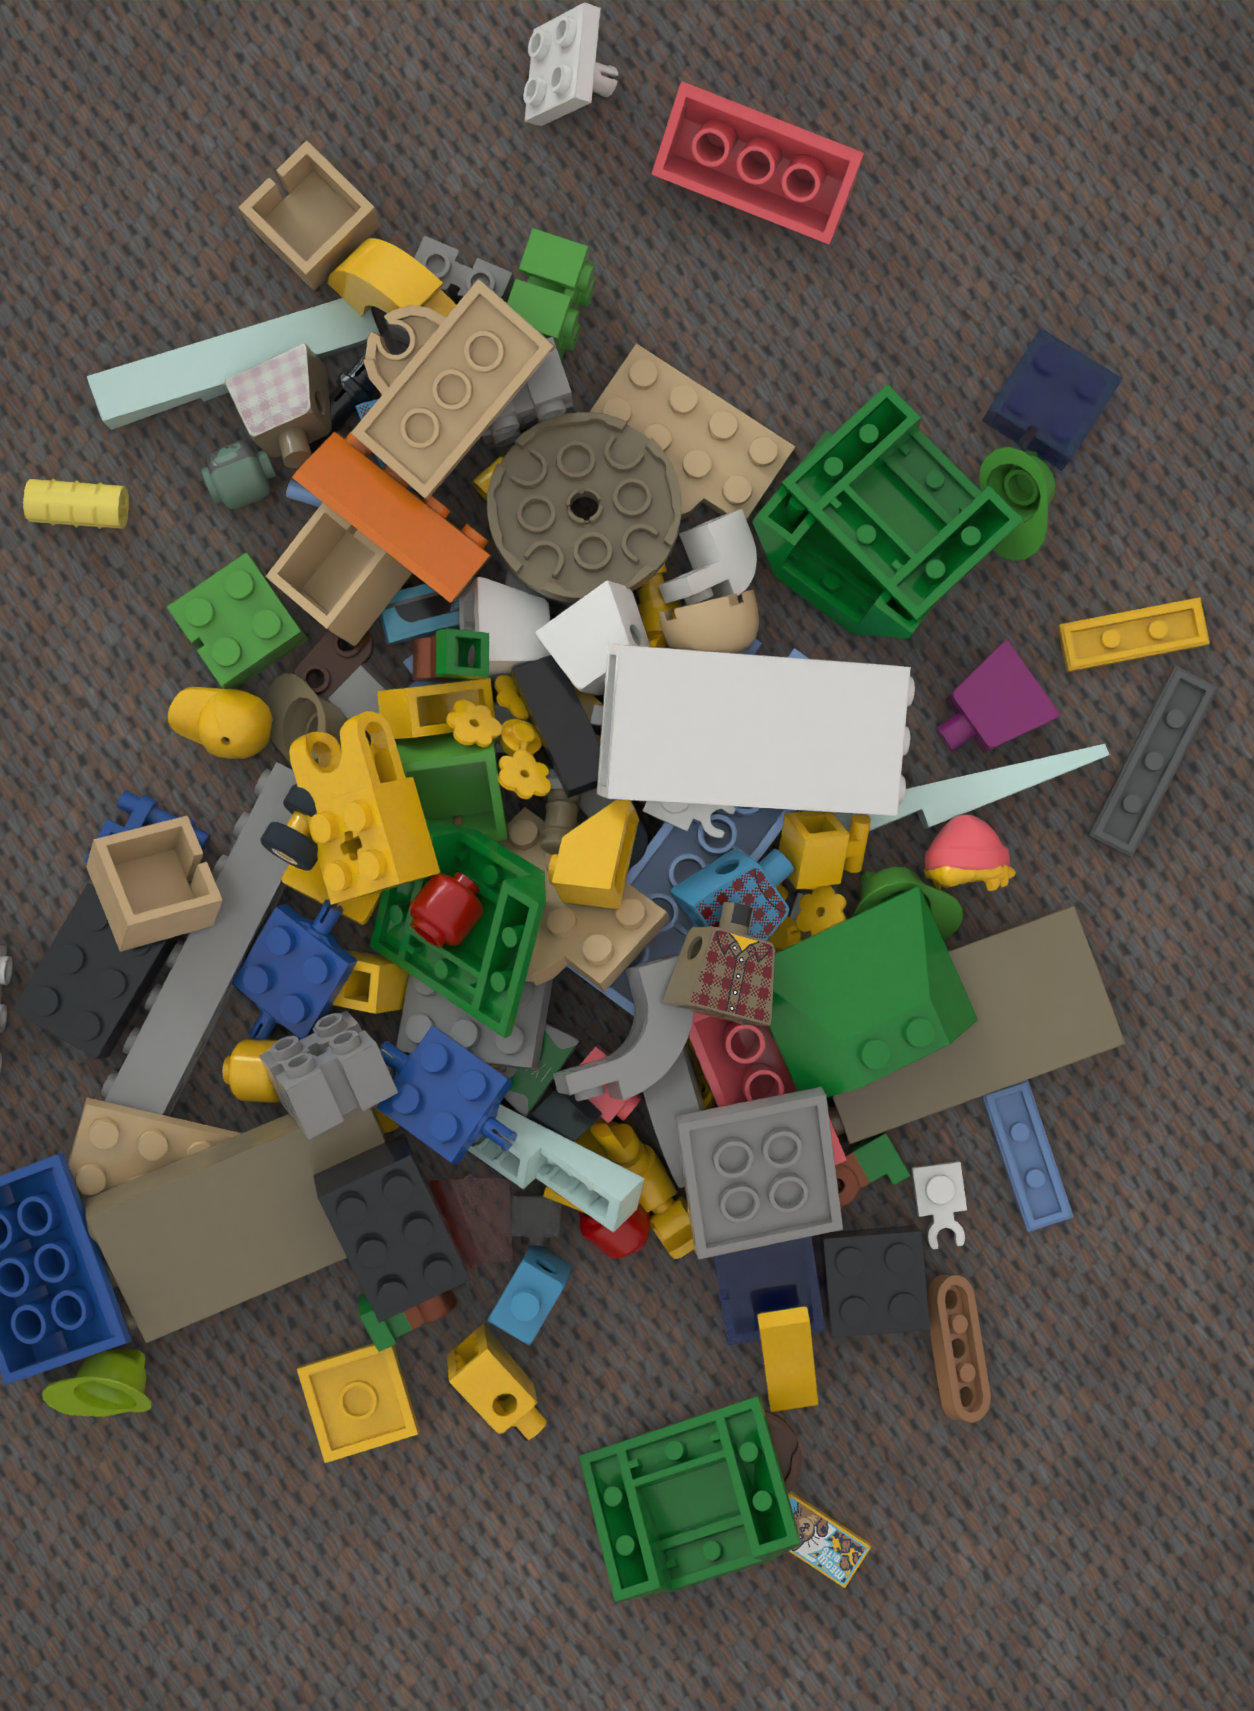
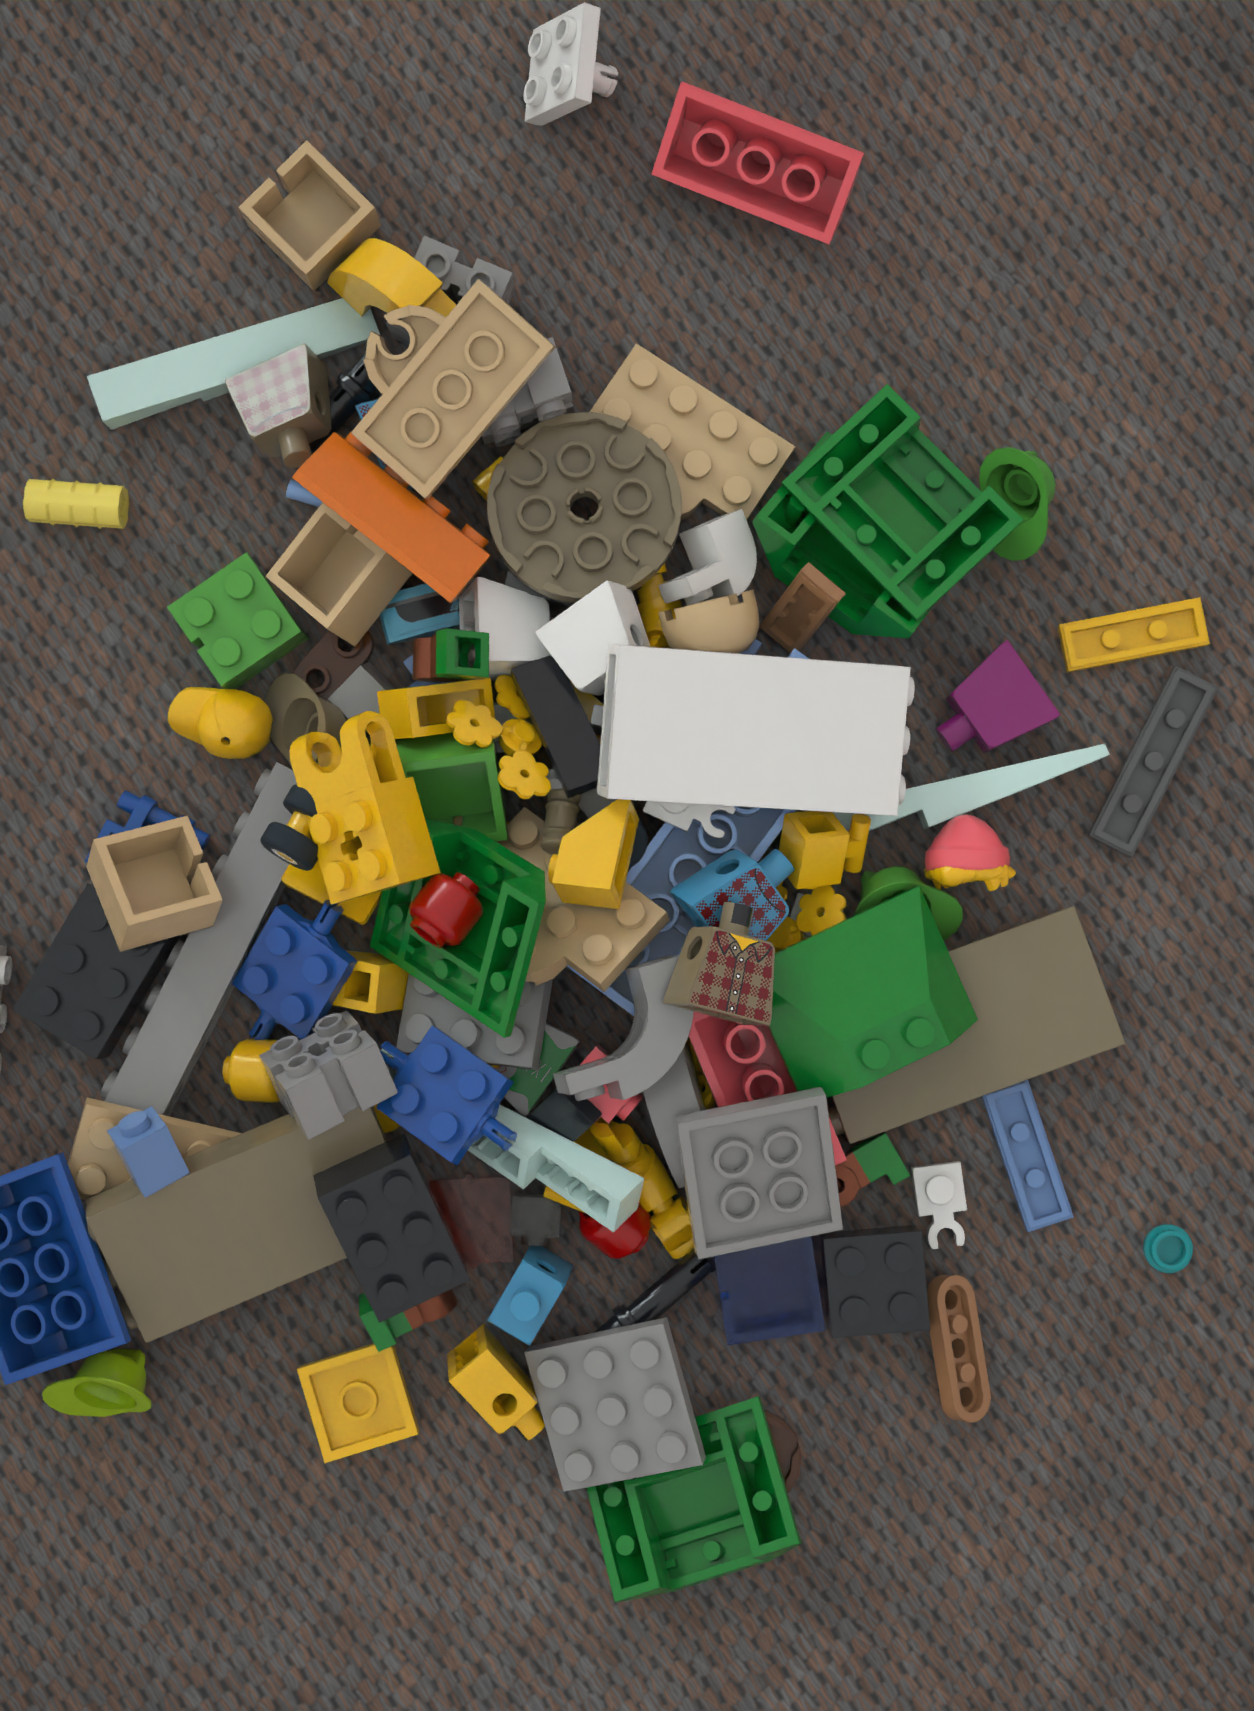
sand green head [201,440,277,510] -> none
bright green piece [507,228,596,361] -> none
yellow tile [757,1307,818,1412] -> none
tile [788,1491,871,1588] -> none
clear blue piece [982,328,1123,471] -> none
none -> medium blue brick [107,1106,190,1198]
none -> light grey plate [524,1317,706,1492]
none -> black pin [584,1248,716,1335]
none -> medium nougat plate [759,562,846,653]
none -> teal plate [1143,1224,1193,1273]

